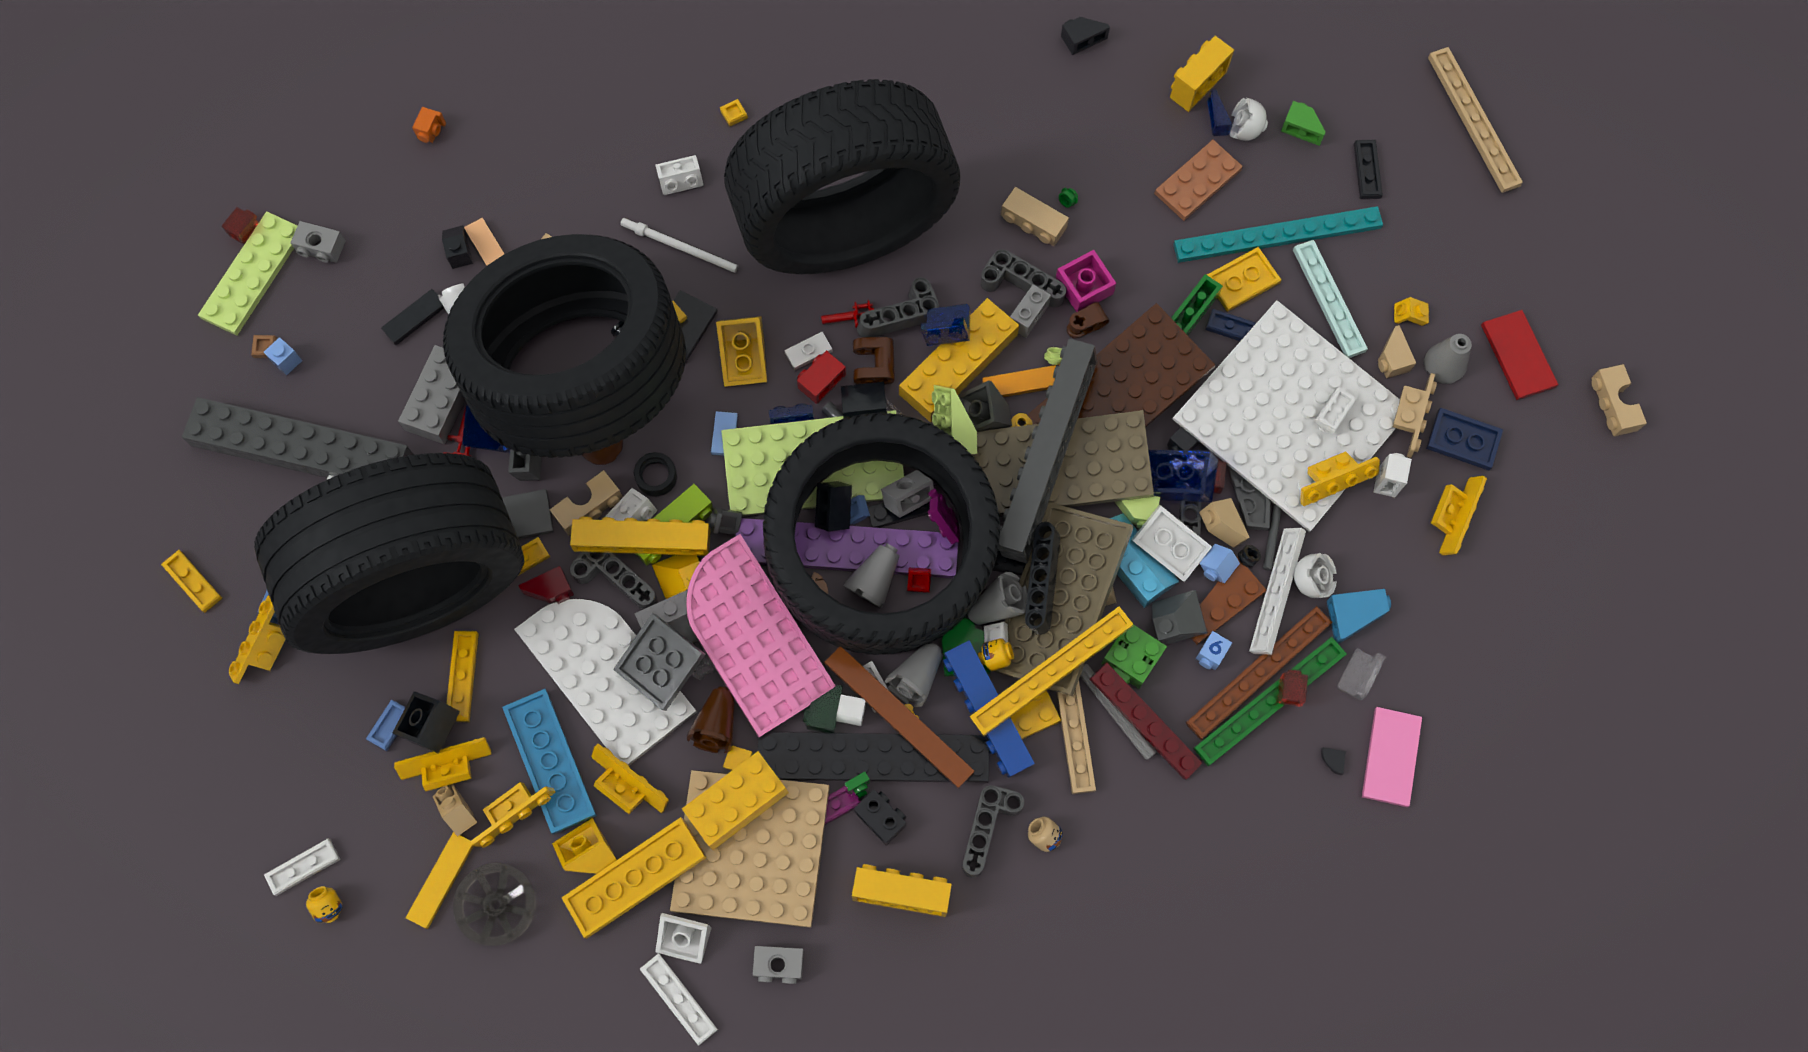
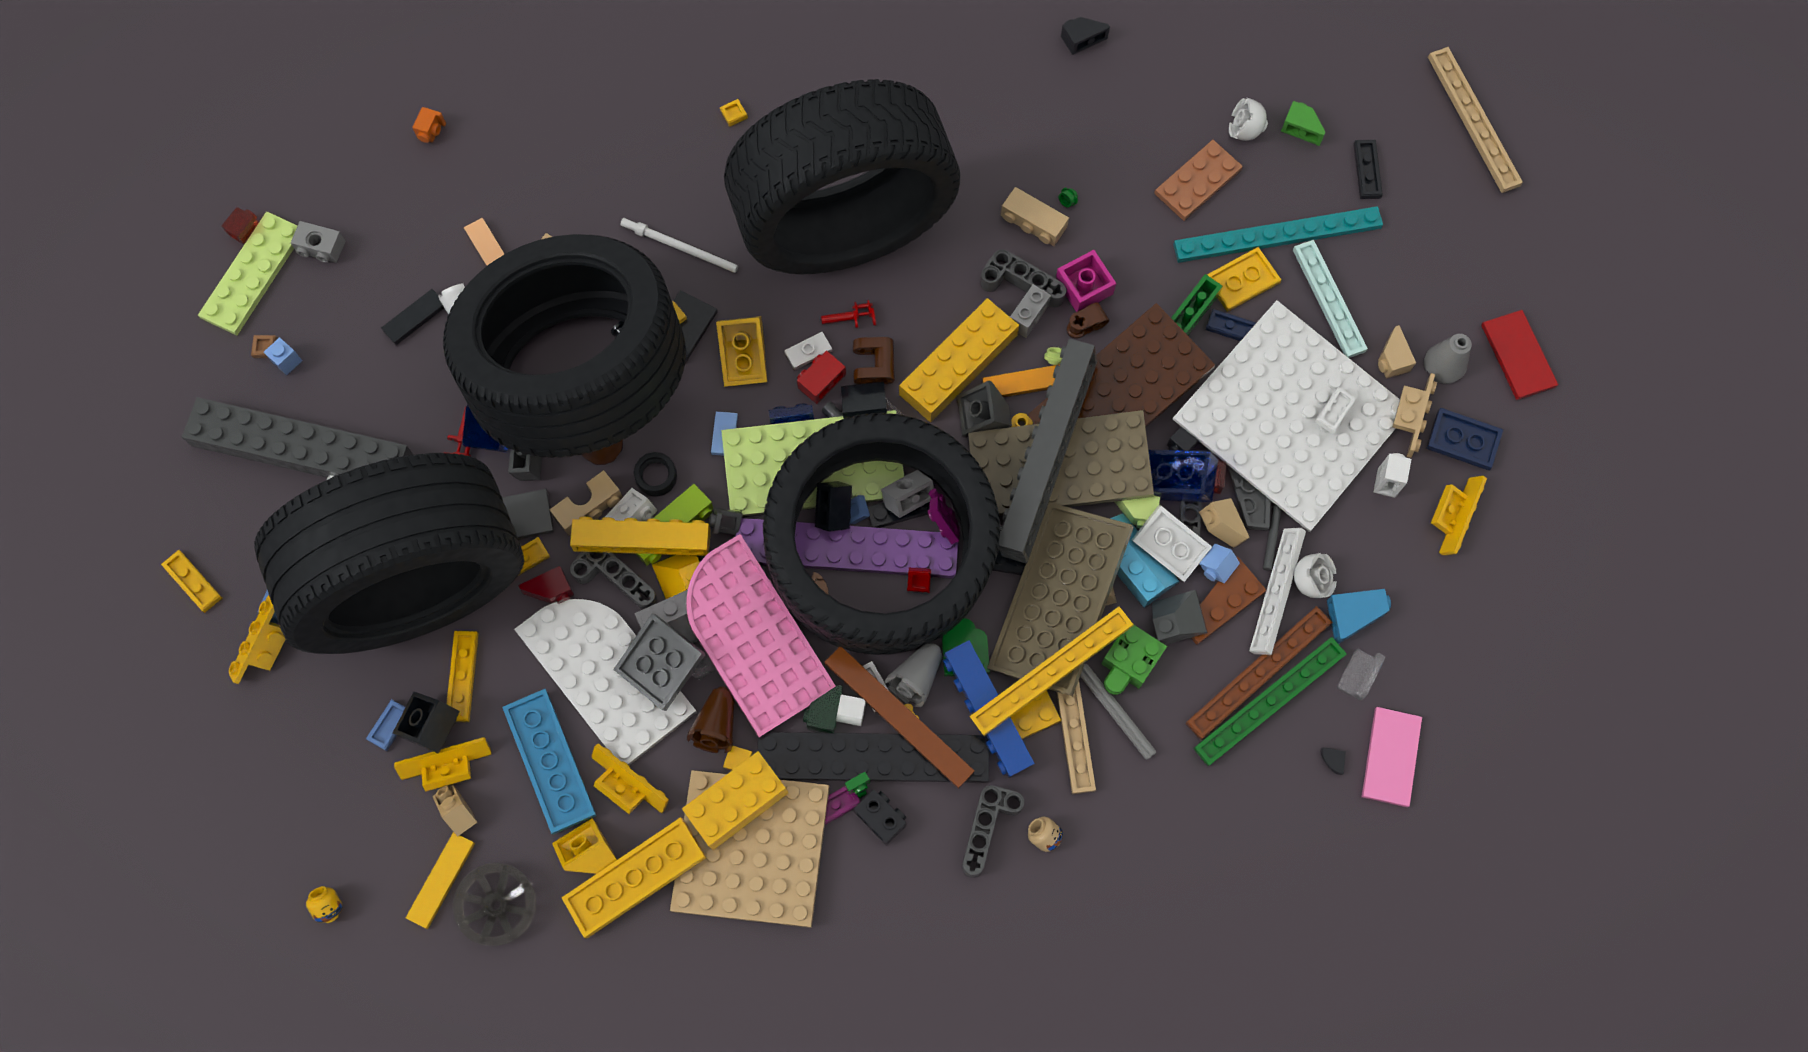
white tile [264,838,341,896] -> none
light grey brick [398,345,465,445] -> none
black slope [442,225,473,269] -> none
yellow bracket [470,782,556,848] -> none
white tile [640,953,718,1046] -> none
white bracket [655,155,703,195] -> none
white slope [655,913,712,964] -> none
light grey brick [753,946,804,984] -> none
light grey cone [843,543,900,608] -> none
yellow brick [852,864,952,917] -> none
dark grey beam [857,277,939,337] -> none
clear blue bracket [921,304,970,346] -> none
yellowish green slope [932,385,977,454] -> none
light grey cone [968,572,1028,625] -> none
yellow head [978,638,1014,671] -> none
white tile [984,622,1008,643] -> none
black beam [1025,521,1060,635] -> none
dark red plate [1089,663,1202,779] -> none
yellow brick [1170,36,1234,112] -> none
light blue brick [1195,631,1232,670] -> none
clear blue slope [1207,89,1232,136] -> none
black bush [1238,545,1261,567] -> none
clear red brick [1278,670,1308,707] -> none
yellow bracket [1300,451,1380,506] -> none
yellow bracket [1394,297,1429,326] -> none
tan arch [1591,364,1647,436] -> none

